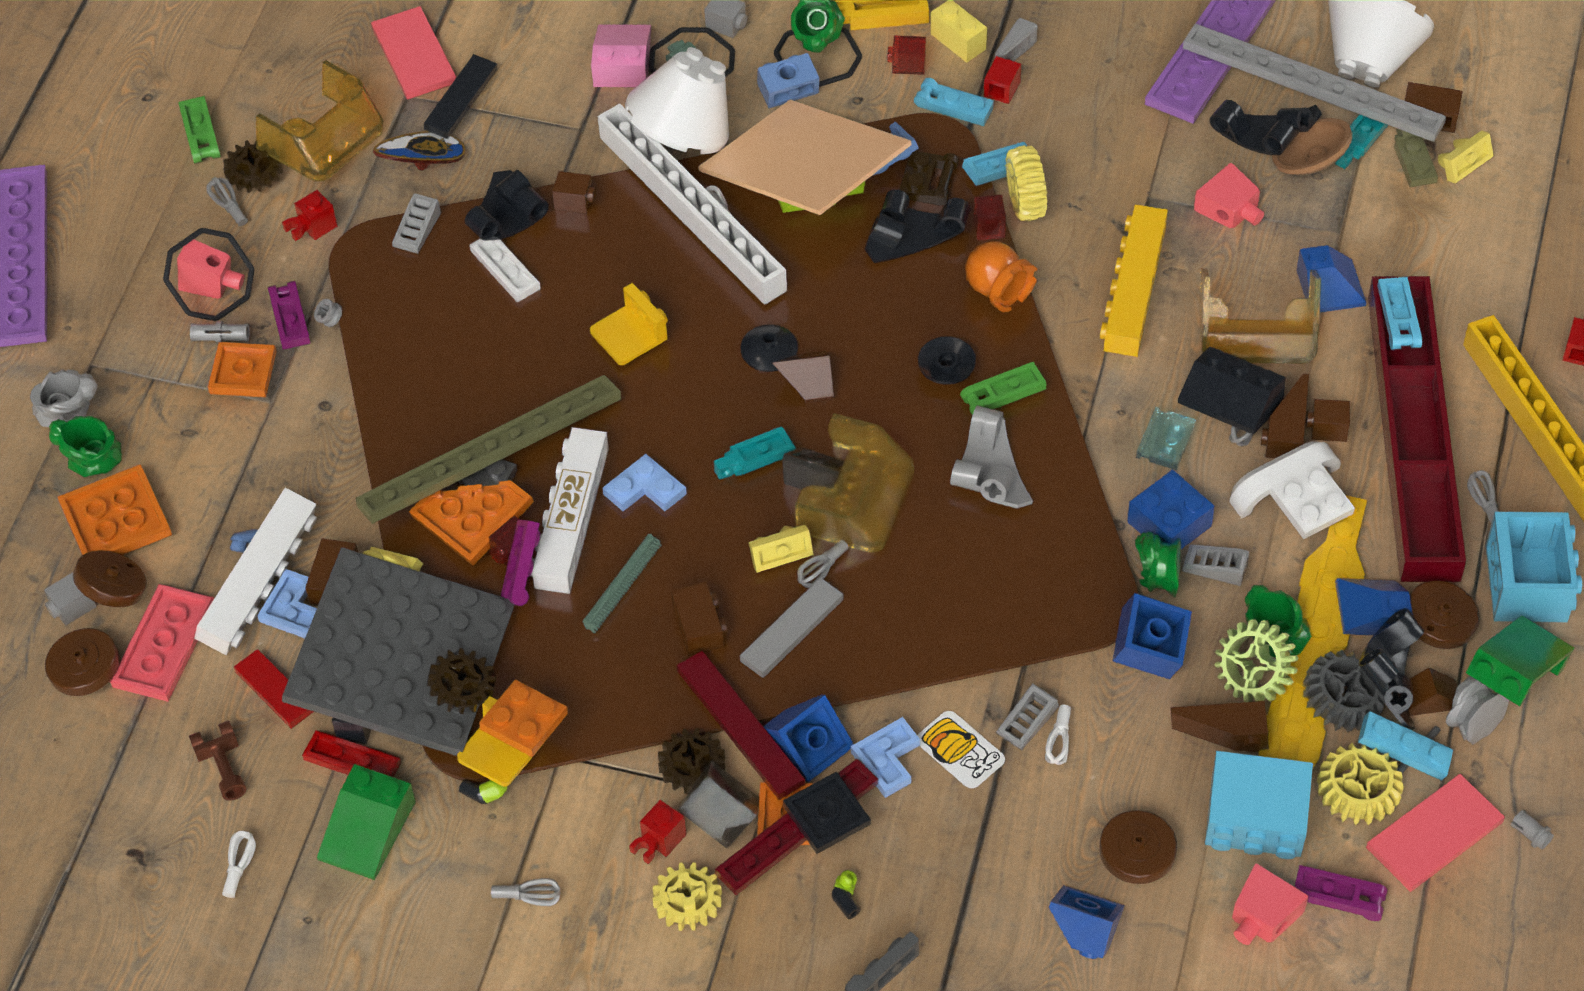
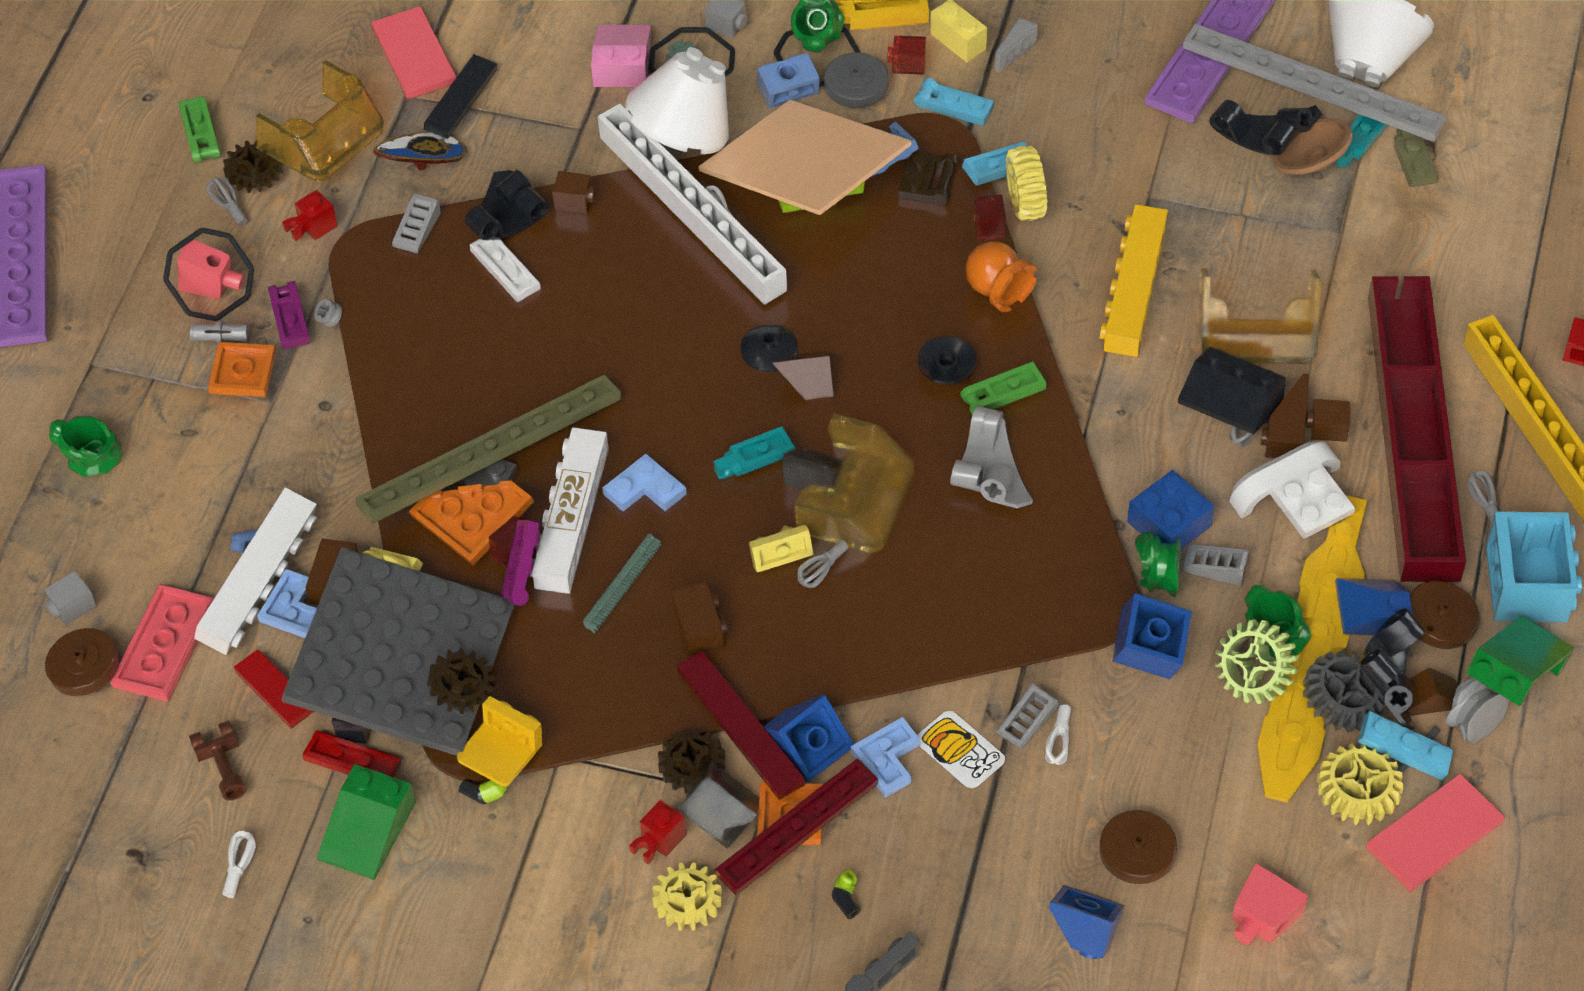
light grey piece [30,369,98,427] -> none
orange plate [57,464,172,555] -> none
reddish brown wheel [73,550,147,607] -> none
orange plate [479,679,568,757] -> none
light grey piece [491,878,561,906] -> none
yellow bracket [590,283,668,365] -> none
light grey tile [740,578,844,678] -> none
black tile [783,771,871,854] -> none
black panel [864,190,971,263] -> none
red brick [984,56,1021,104] -> none
clear light blue plate [1136,407,1196,470] -> none
reddish brown slope [1170,701,1269,753] -> none
coral torso [1194,163,1264,228] -> none
medium azure container [1205,751,1313,859] -> none
magenta plate [1294,865,1388,921] -> none
blue slope [1296,245,1366,314] -> none
medium azure plate [1377,277,1422,350] -> none
reddish brown brick [1405,82,1463,133] -> none
light yellow tile [1438,130,1494,184] -> none
light grey pin [1511,810,1554,850] -> none
none -> dark grey wheel [824,52,888,108]

